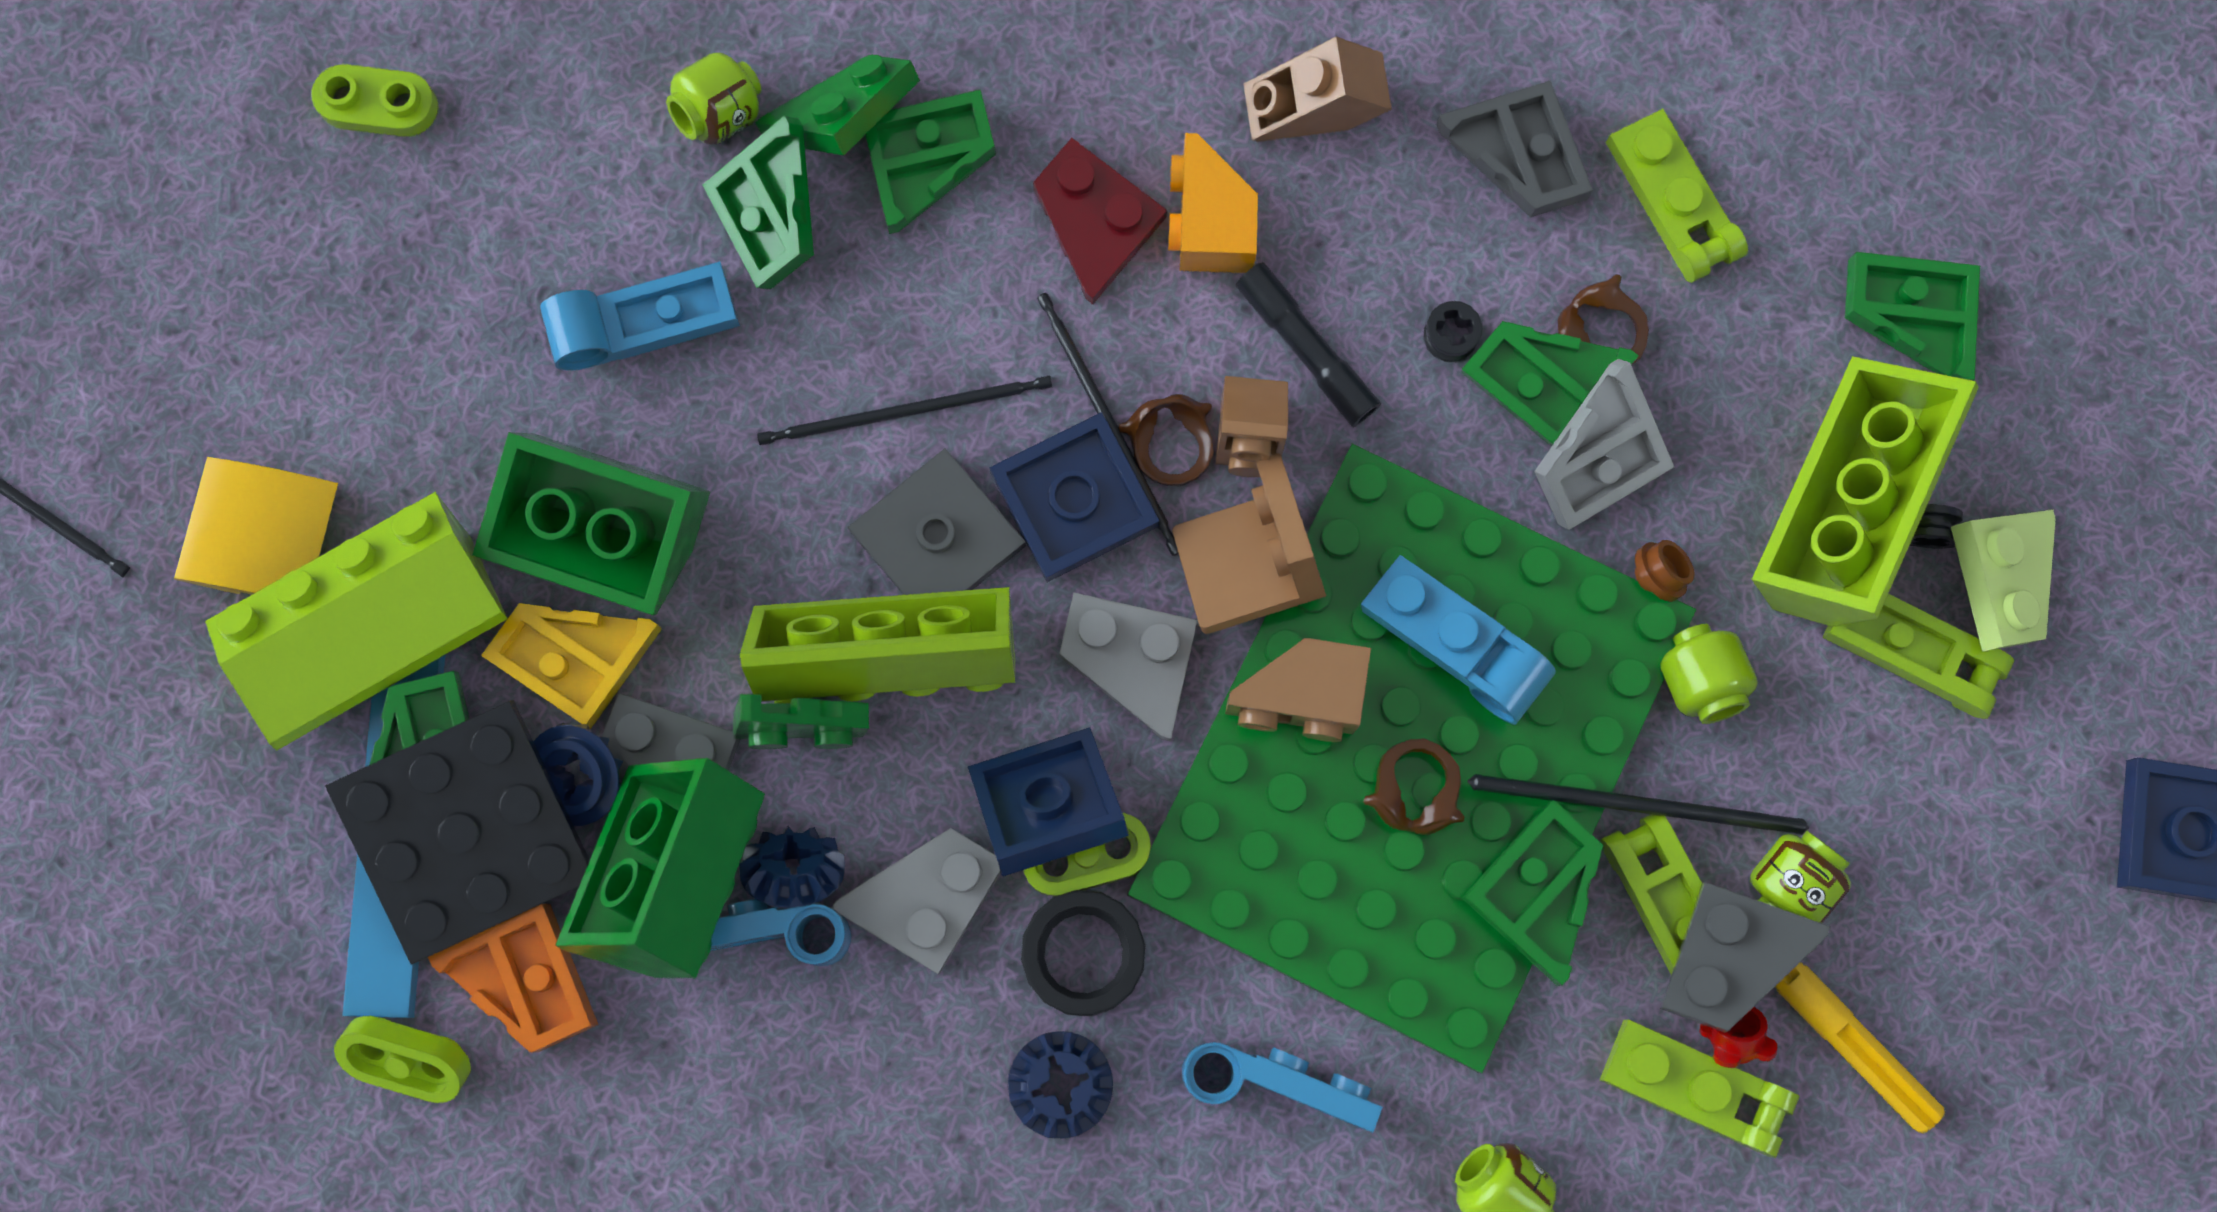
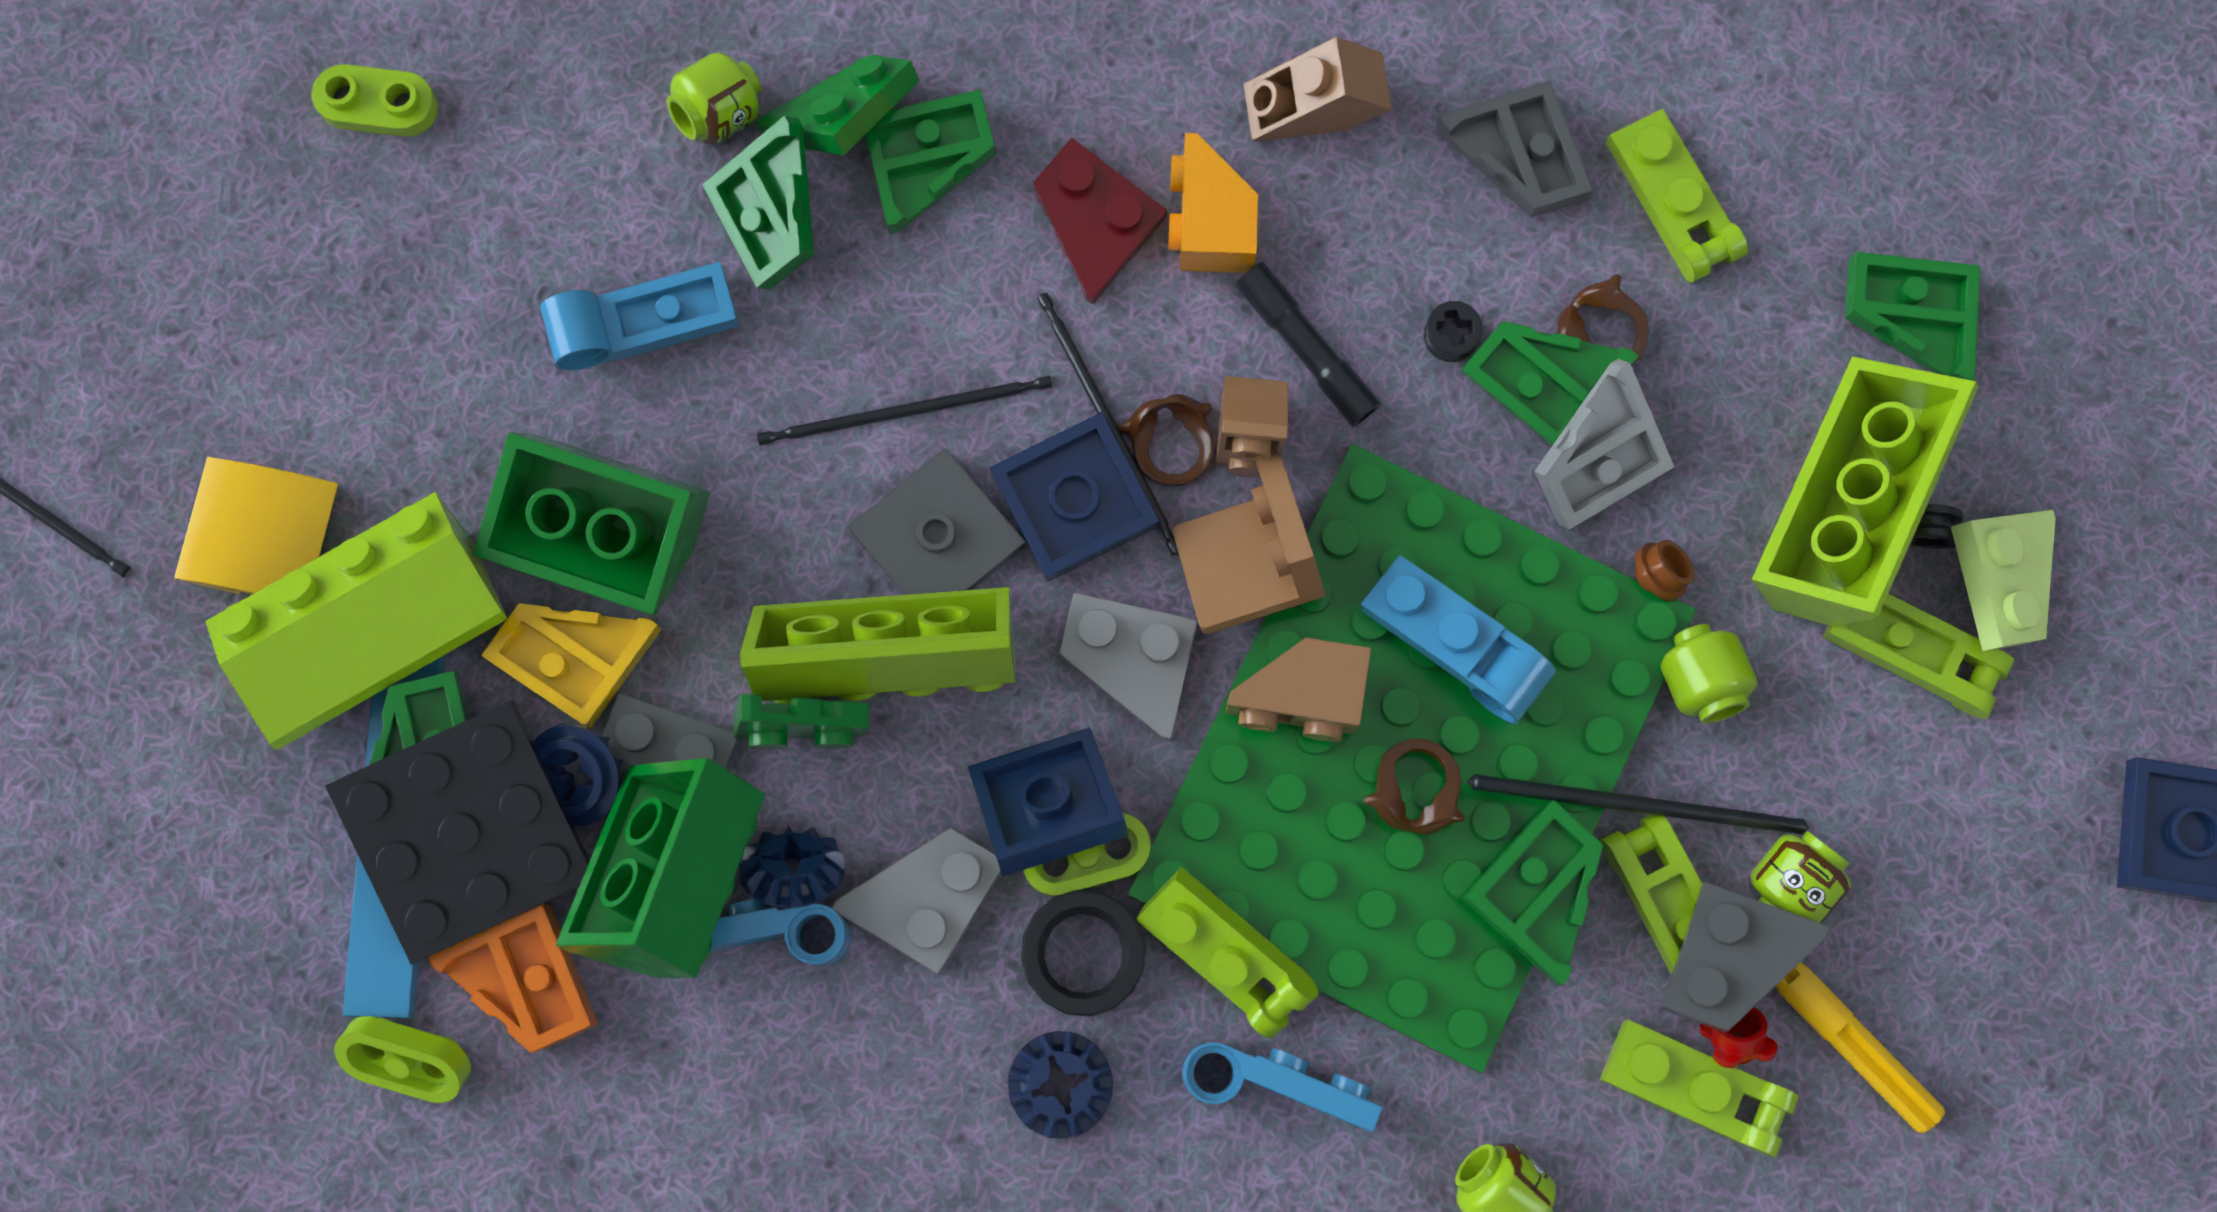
none -> lime plate [1136,867,1318,1038]

